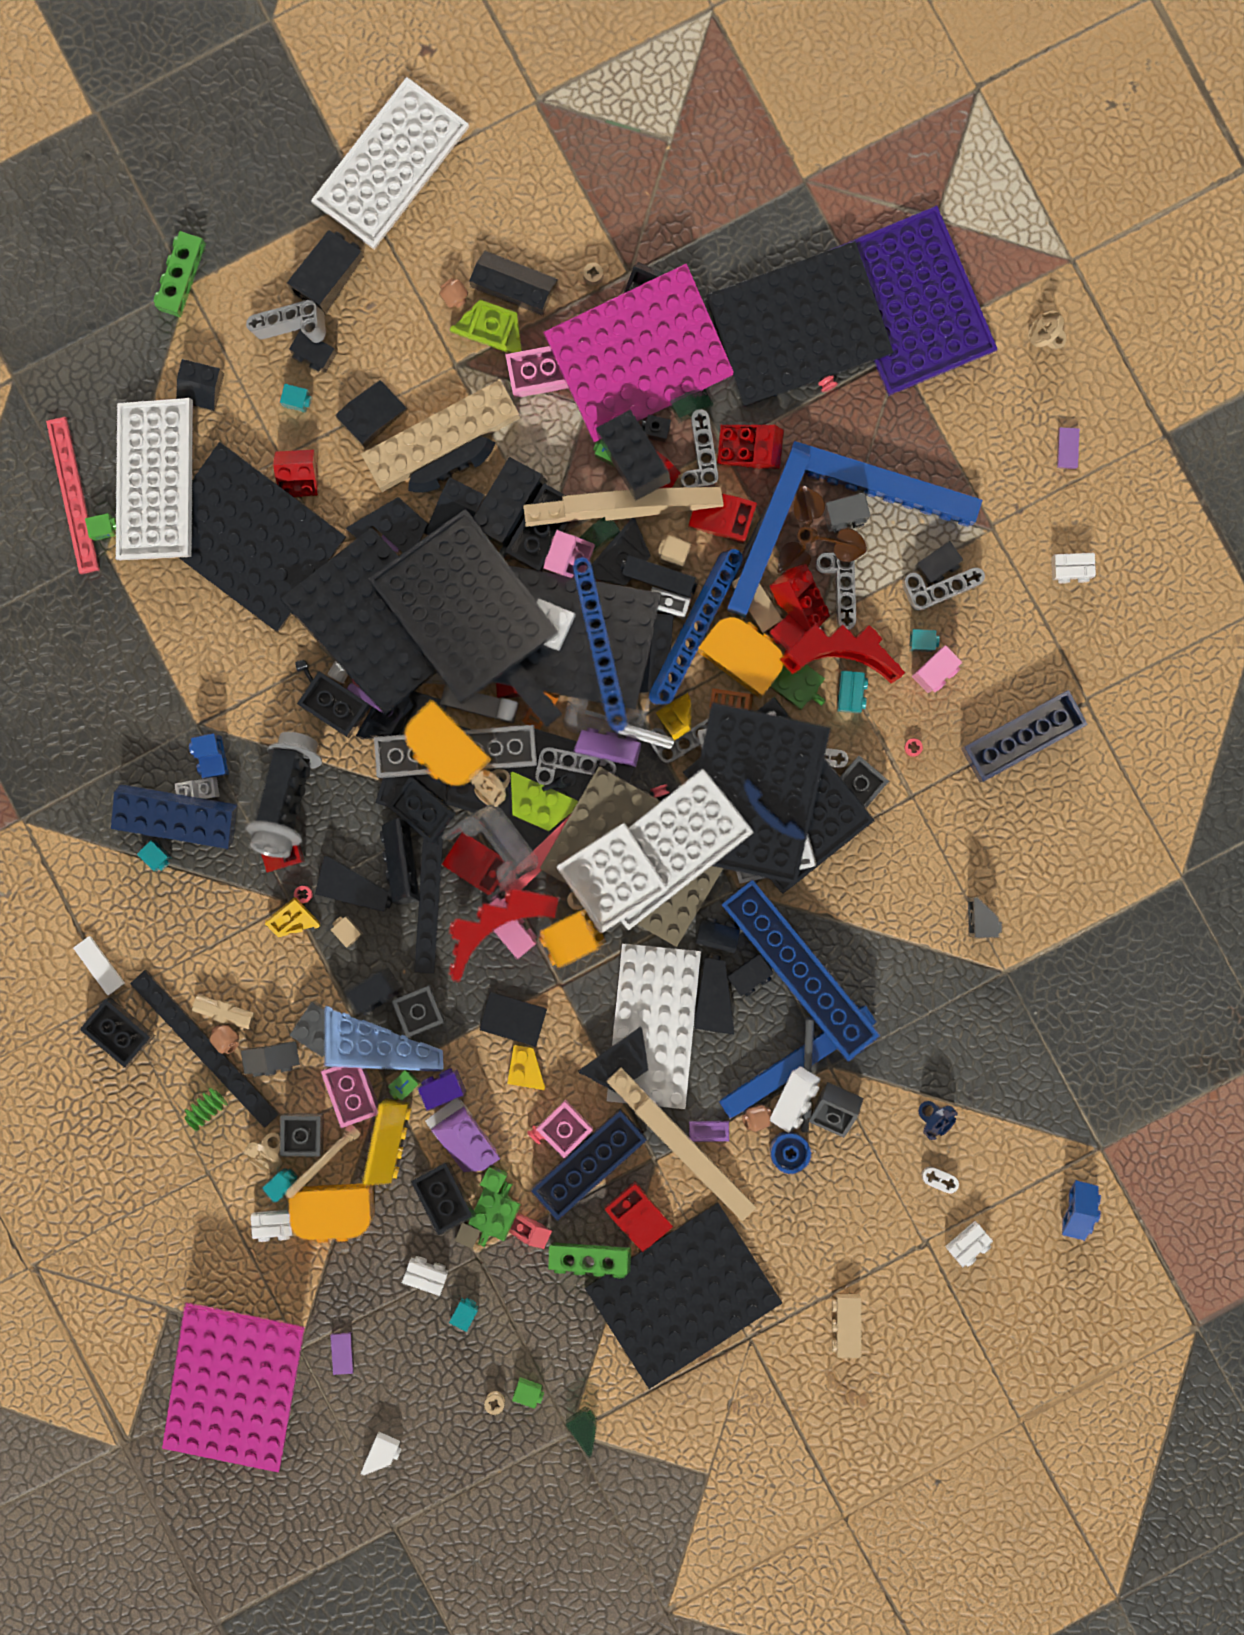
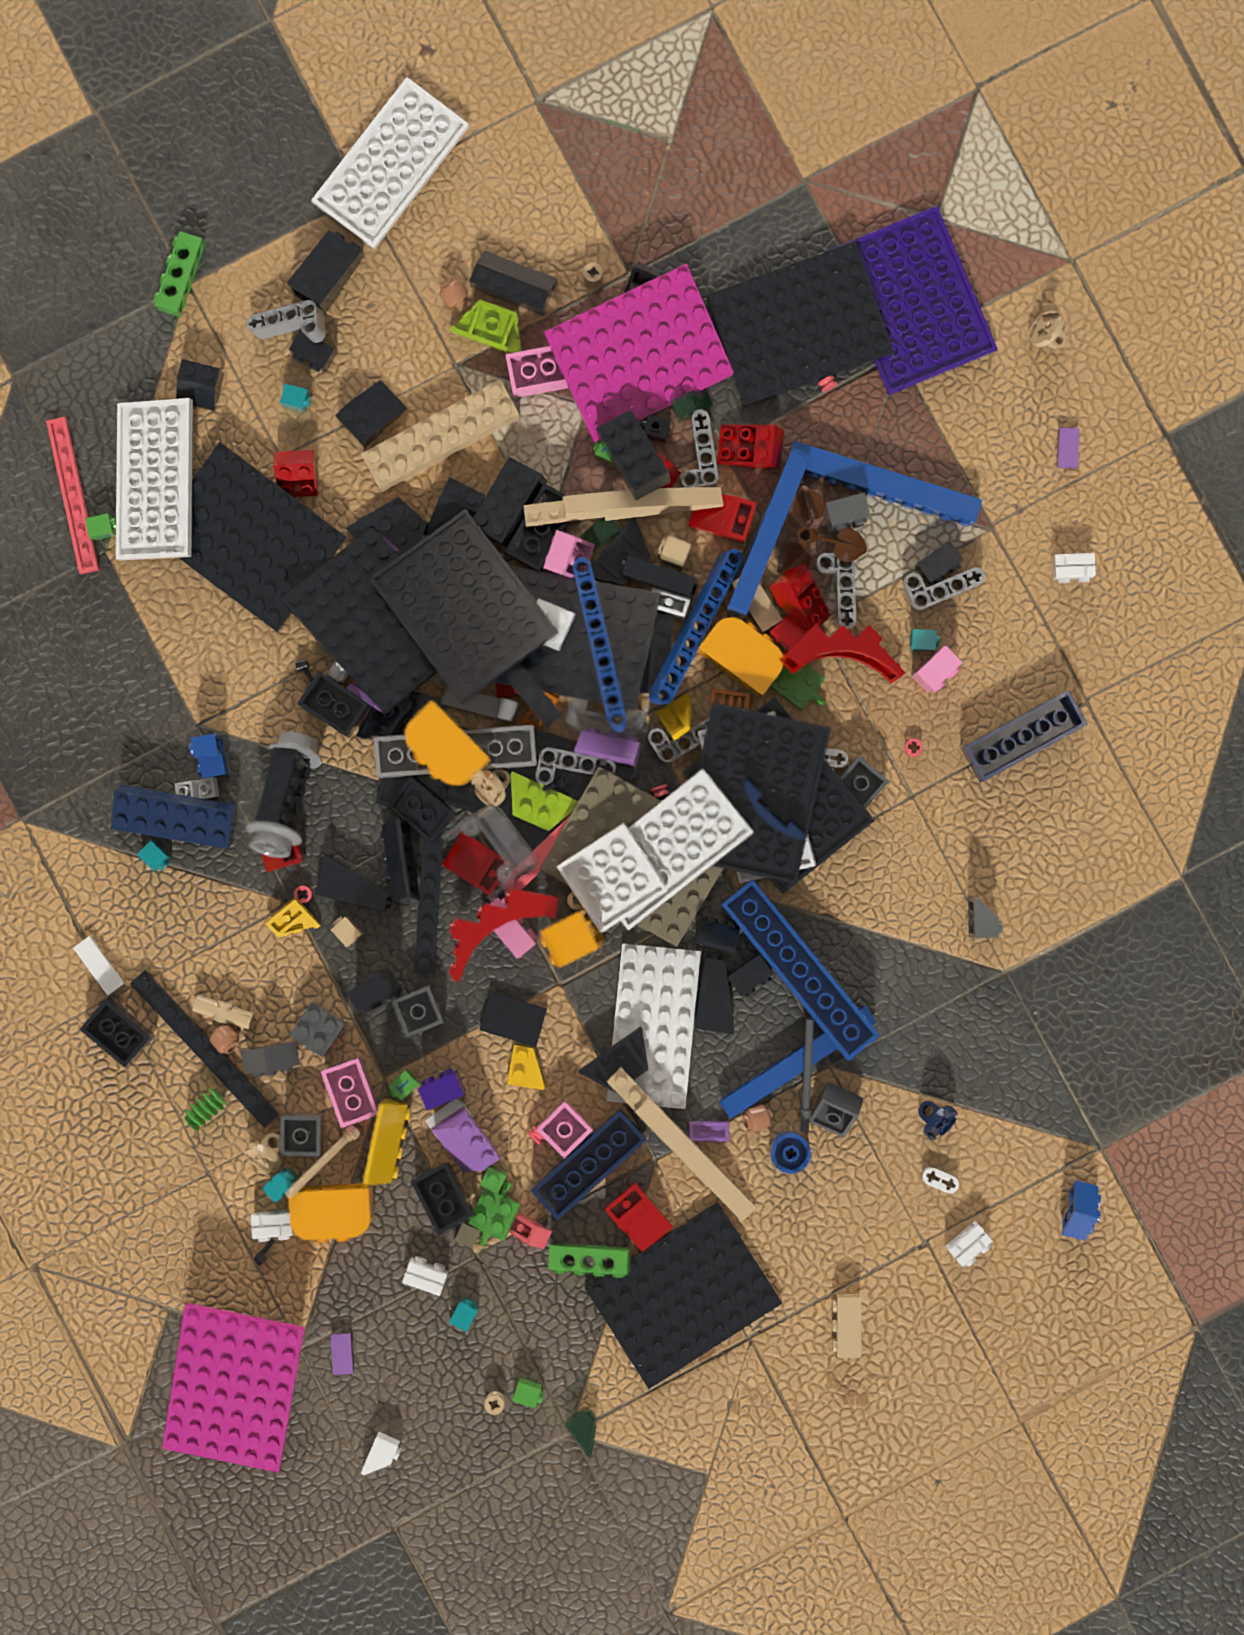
light blue wing [324,1006,443,1072] -> none
black brick [408,436,496,493] -> none
white axle [618,722,674,749] -> none
white brick [770,1066,820,1133] -> none
teal brick [837,671,868,713] -> none
none -> black hand [254,1238,275,1266]

